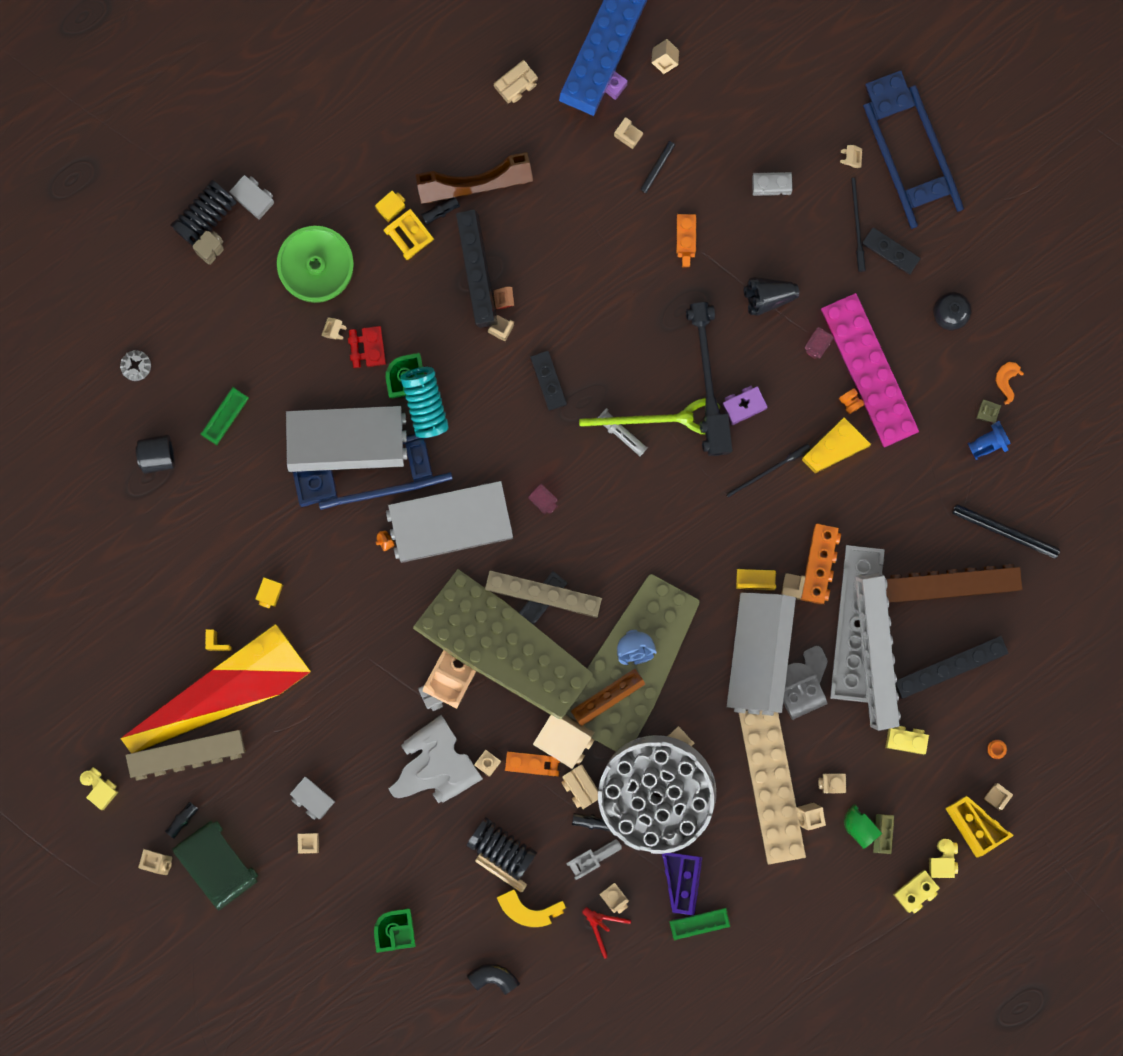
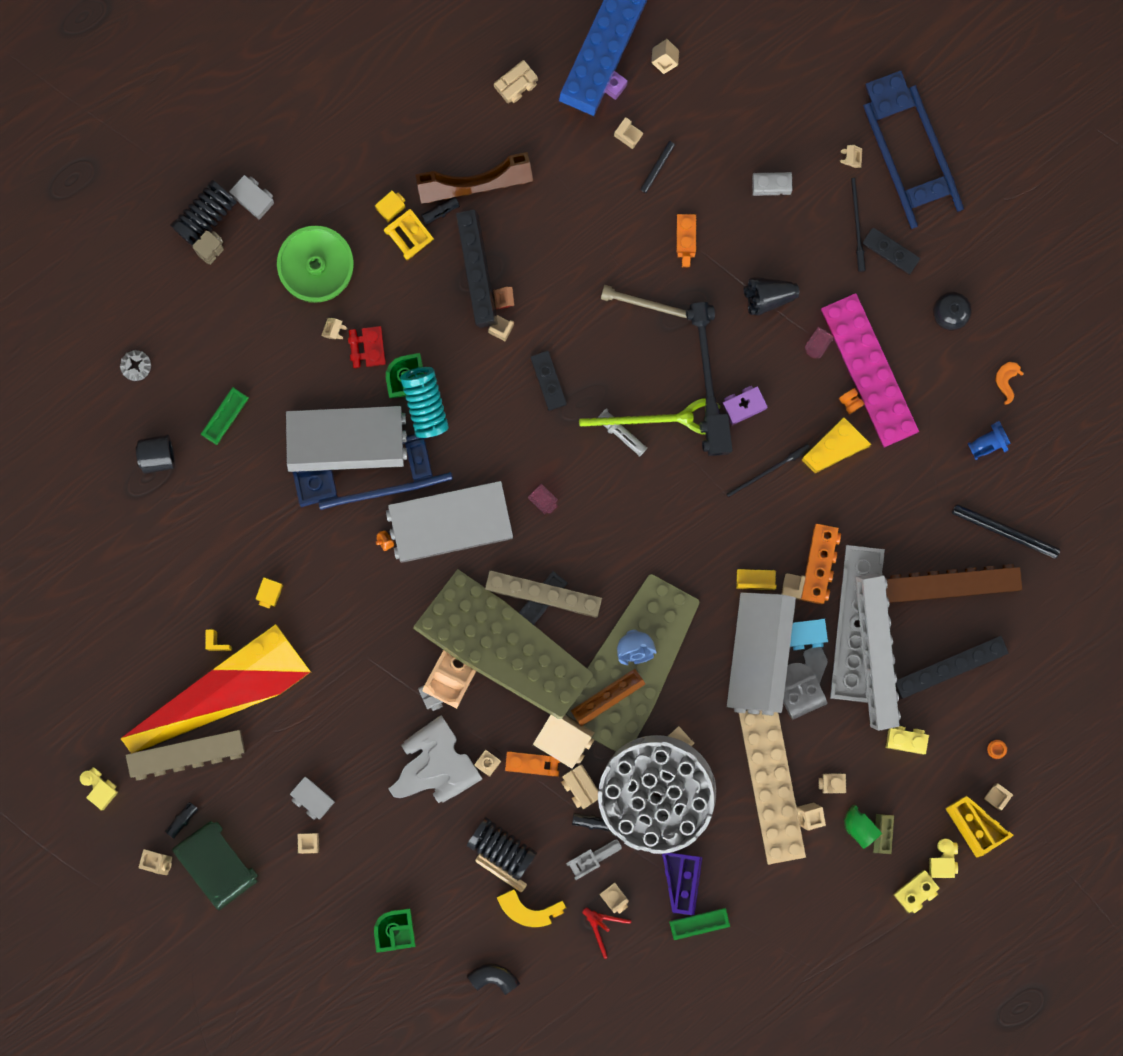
olive tile [976,399,1001,424] -> none
none -> dark tan piece [601,285,686,318]
none -> medium azure brick [790,619,828,650]

